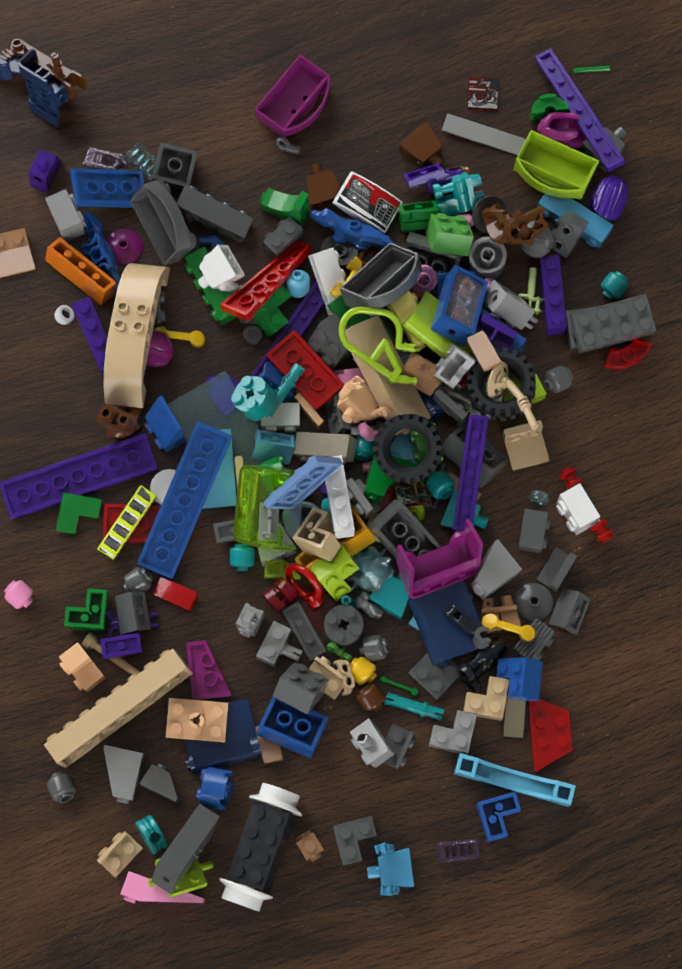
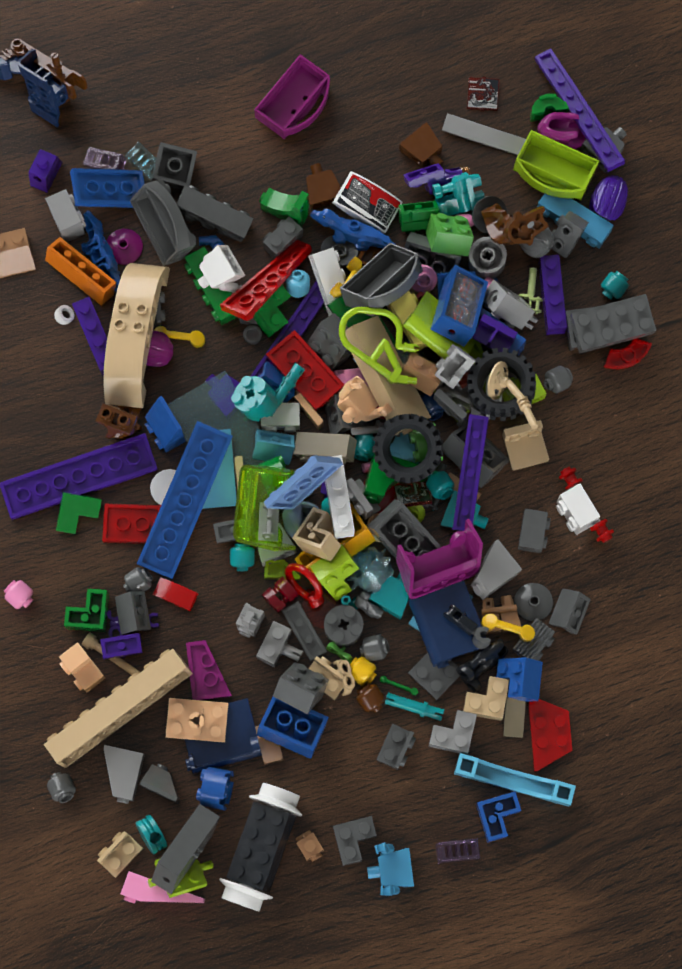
tile [97,485,157,560] -> none
dark grey arm [276,136,301,155] -> none
light grey brick [350,719,395,768] -> none
bright pink arm [358,422,378,442] -> none
slope [466,330,502,372] -> none
clear light blue tile [529,490,549,505] -> none
dark grey panel [537,548,577,592] -> none
green piece [573,66,610,74] -> none

